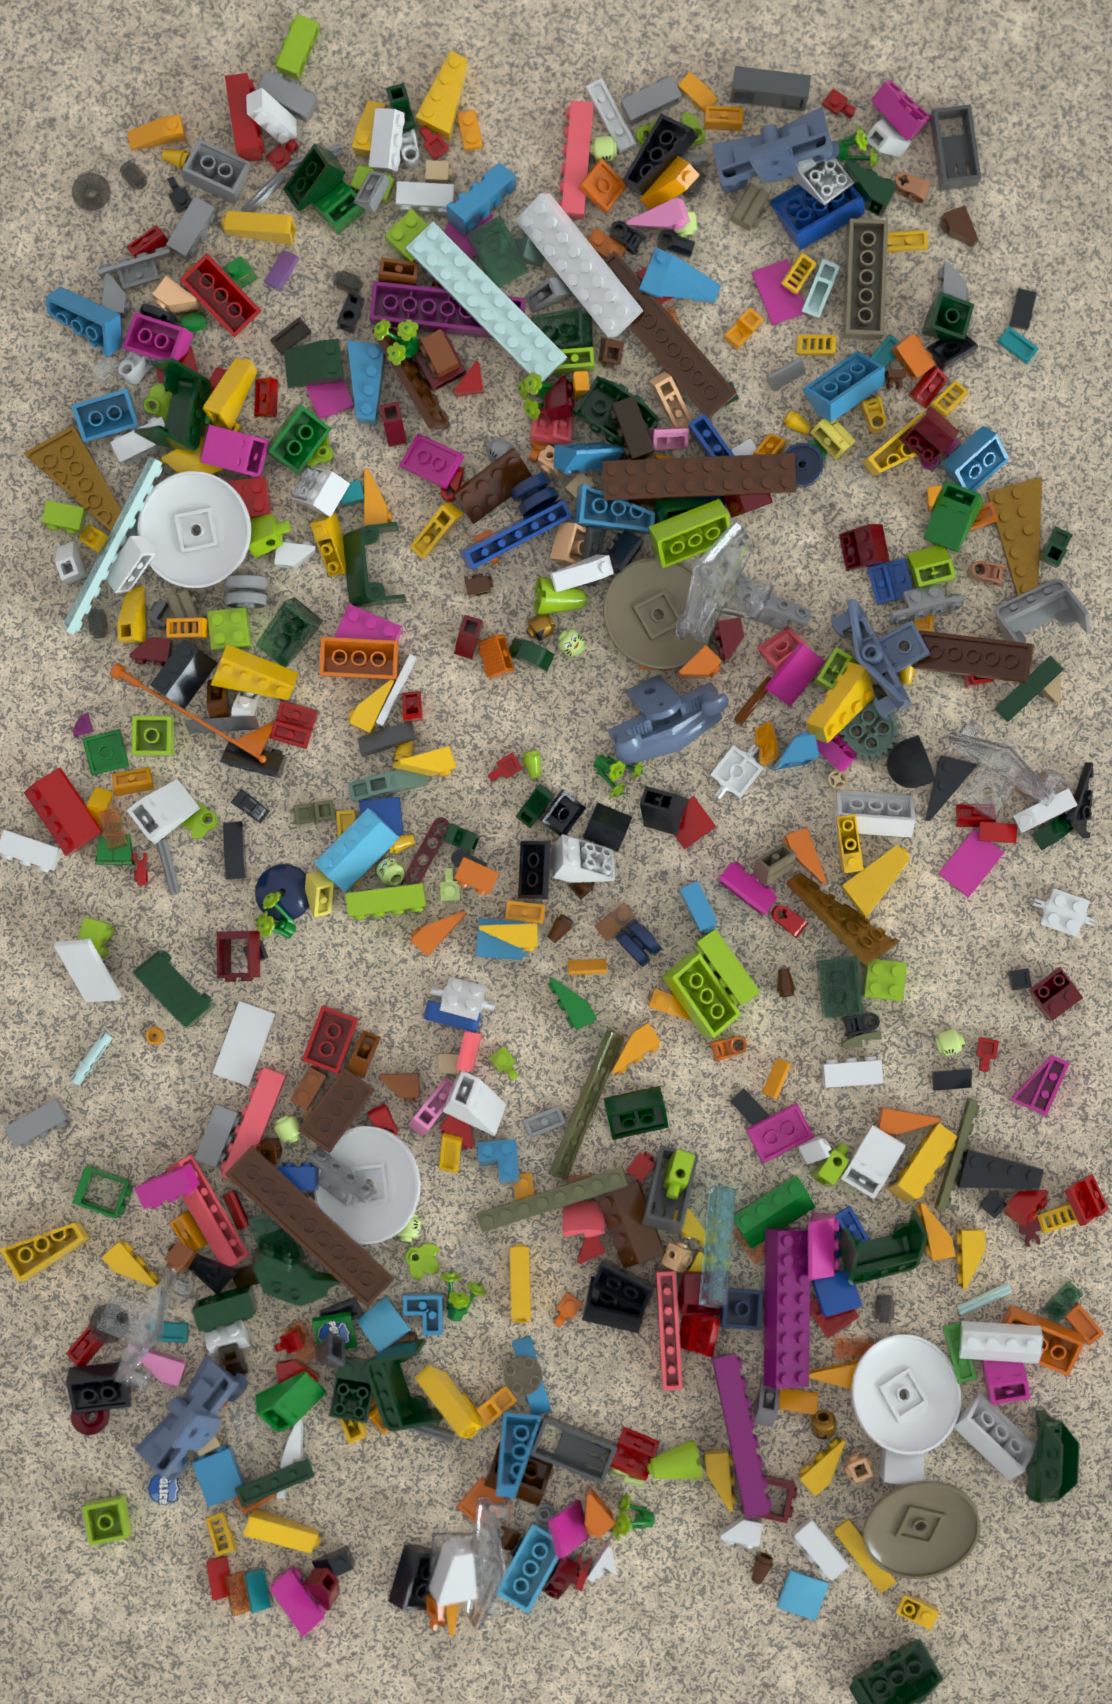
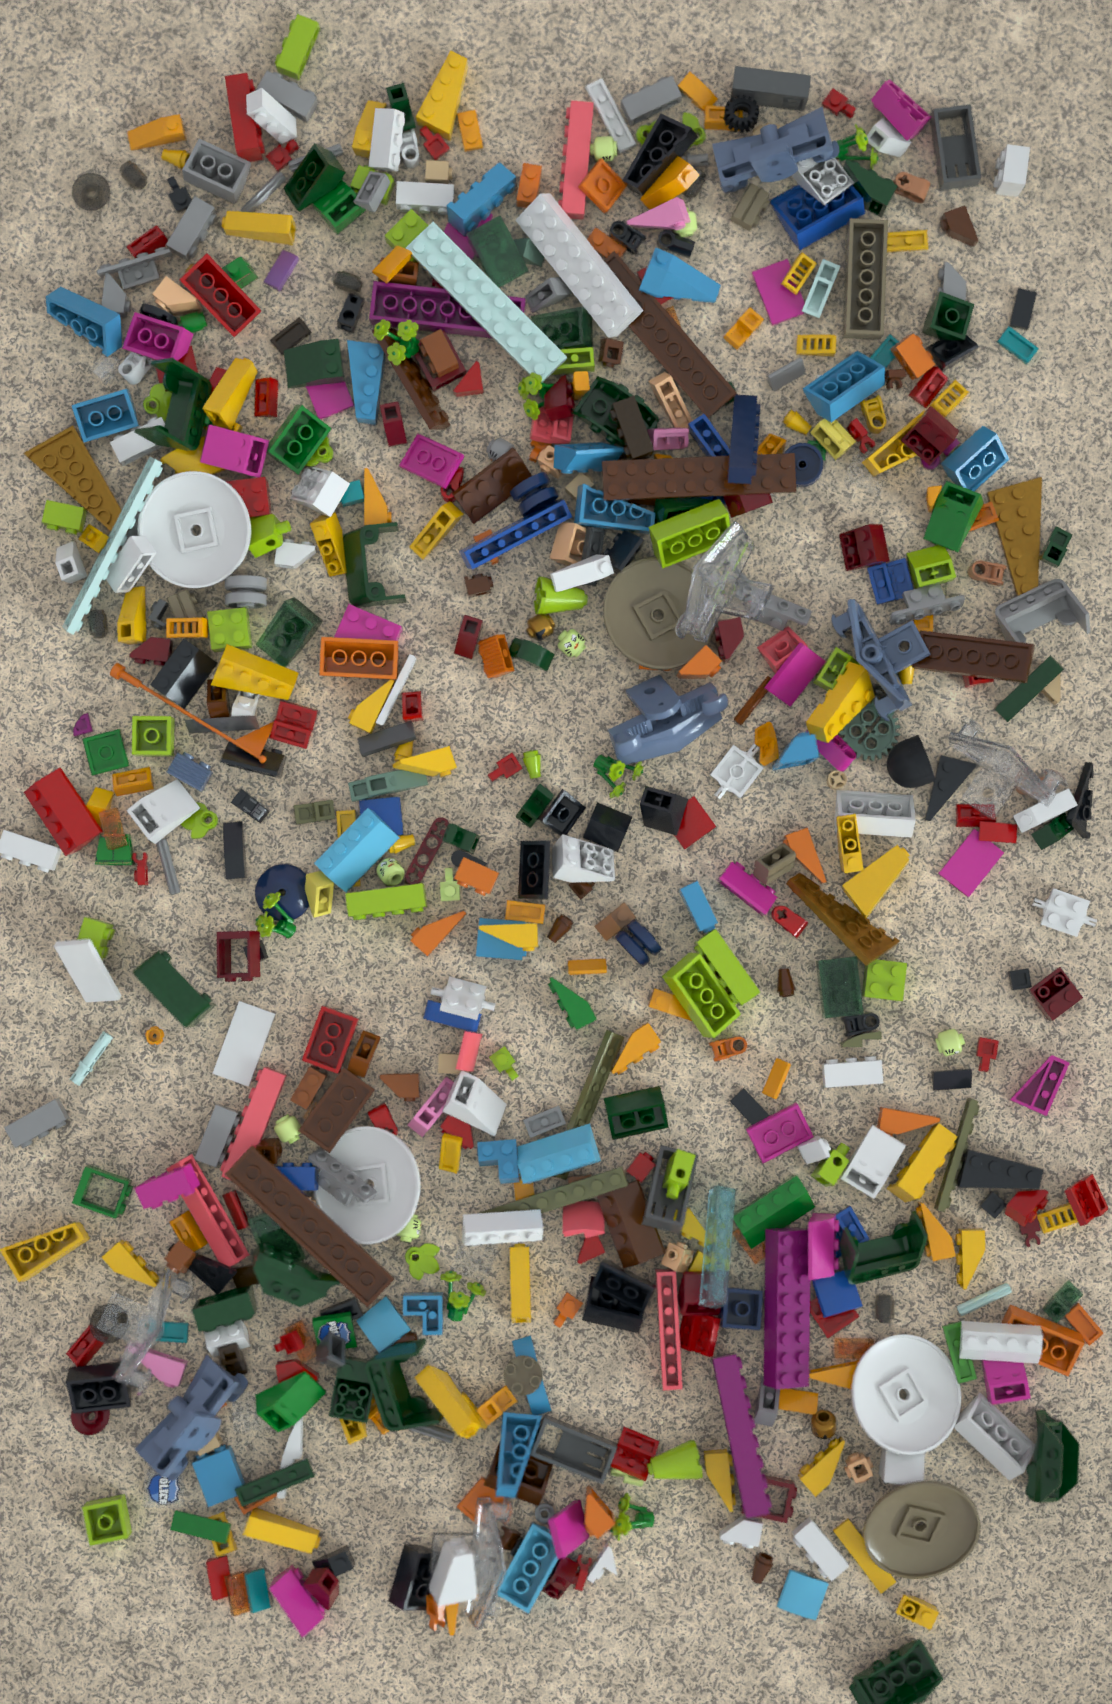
none -> sand blue brick [166,752,213,792]
none -> green tile [170,1510,231,1544]
none -> light orange slope [372,245,412,284]
none -> white slope [462,1210,543,1246]
none -> orange brick [516,163,542,208]
none -> medium azure slope [517,1124,601,1184]
none -> black tyre [724,95,759,133]
none -> dark blue brick [728,395,761,484]
none -> red plate [847,418,875,454]
none -> white brick [993,144,1030,197]

